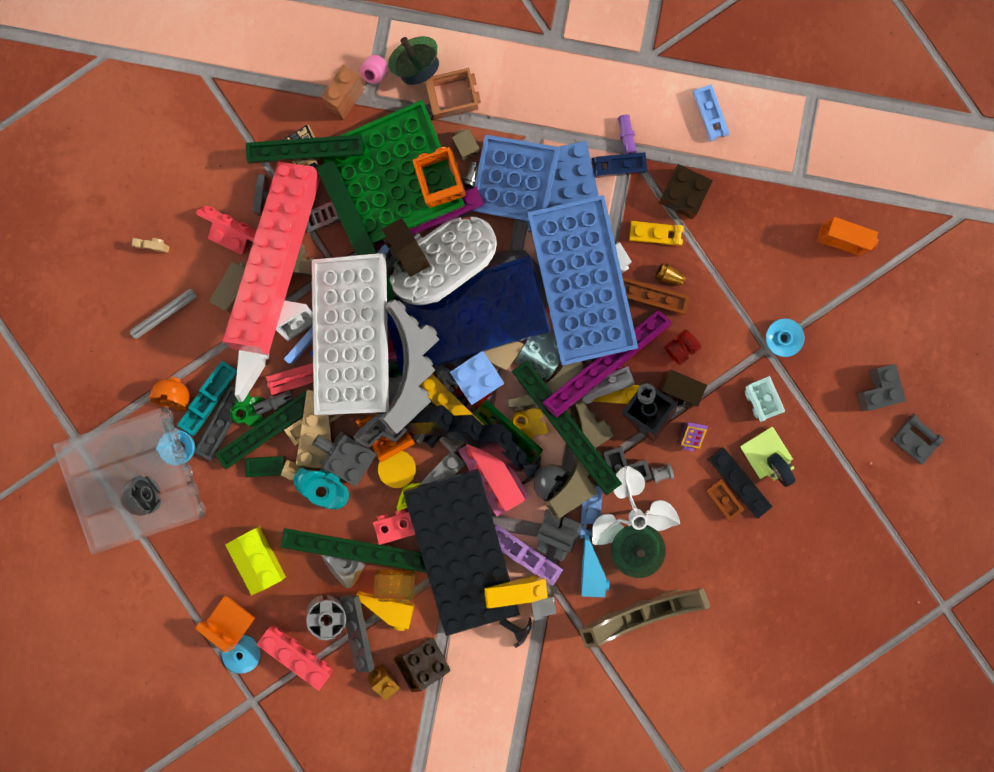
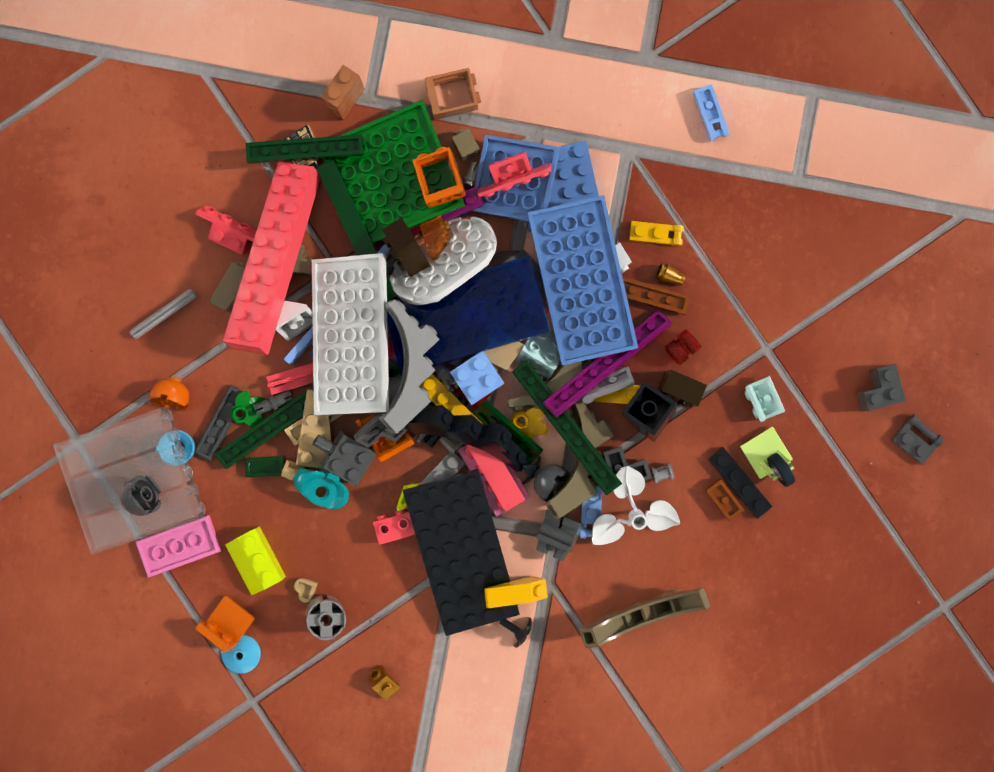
tan plate [131,238,169,253] -> none
teal slope [177,361,237,437] -> none
white slope [235,350,269,402] -> none
dark grey plate [252,174,269,216] -> none
coral brick [256,625,334,691] -> none
dark green tile [280,528,427,573] -> none
light grey slope [306,202,340,233] -> none
light grey hat [322,555,365,588] -> none
dark grey plate [340,595,374,672] -> none
yellow slope [356,591,415,631] -> none
bright pink head [360,55,388,84] -> none
clear yellow brick [373,569,417,603] -> none
yellow tile [378,451,416,488] -> none
clear green piece [388,36,439,85] -> none
dark brown bracket [394,638,450,692] -> none
lavender slope [495,525,564,586] -> none
light grey panel [531,594,556,620] -> none
medium azure slope [580,535,609,598] -> none
dark blue plate [592,152,647,178] -> none
clear green piece [611,525,666,578] -> none
medium lavender pin [618,114,637,154] -> none
dark grey bush [637,383,656,405] -> none
dark brown brick [658,164,713,219] -> none
medium lavender slope [678,422,708,451] -> none
medium azure dish [766,319,805,357] -> none
orange window [817,217,879,256] -> none
none -> bright pink tile [136,515,222,578]
none -> tan tile [294,578,318,603]
none -> clear orange slope [420,215,452,261]
none -> coral bracket [477,151,552,198]

